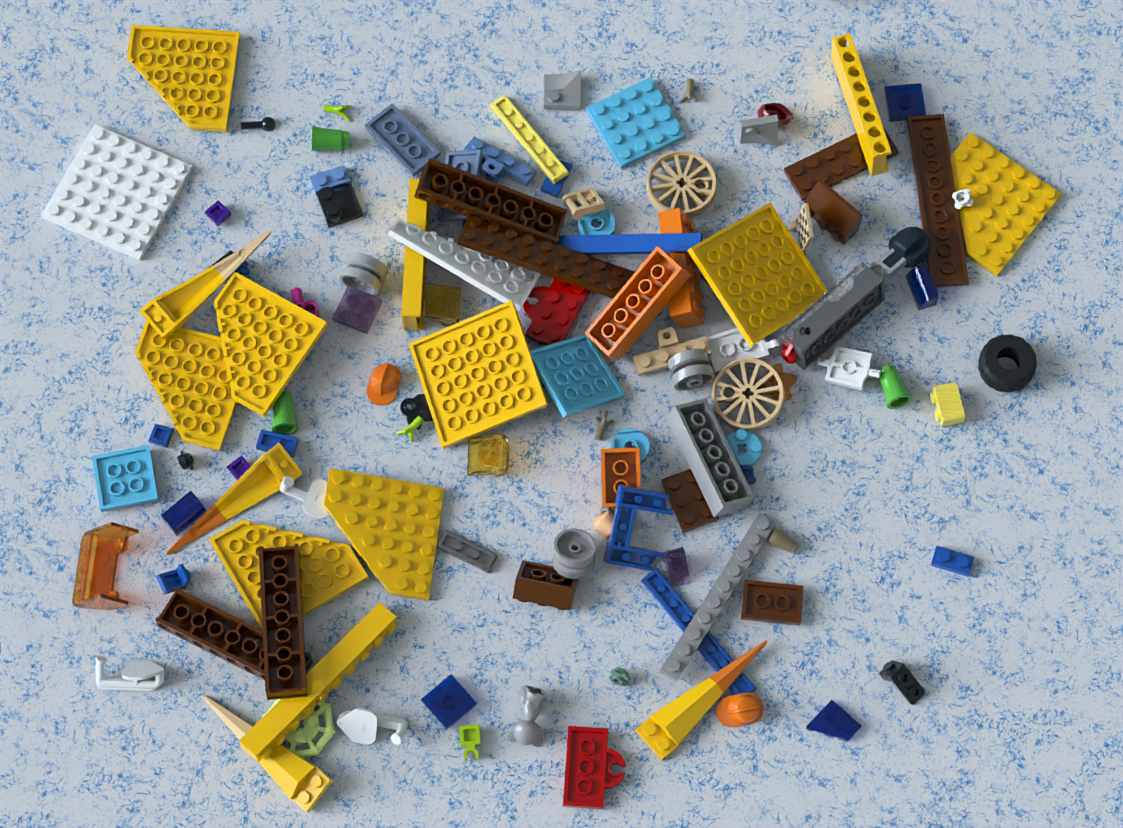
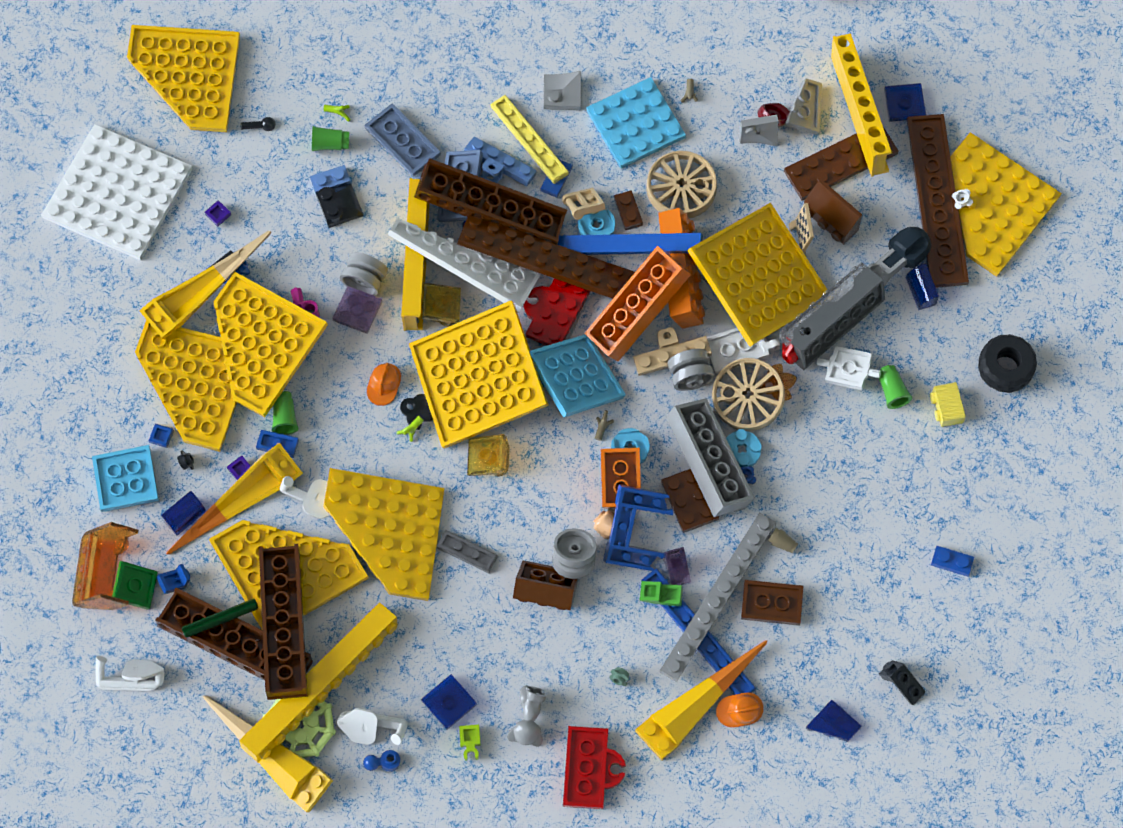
none -> green plate [112,561,158,610]
none -> dark green axle [182,599,258,638]
none -> blue plate [363,750,400,772]
none -> reddish brown plate [614,190,643,230]
none -> bright green slope [639,581,683,606]
none -> light grey wing [785,78,822,135]

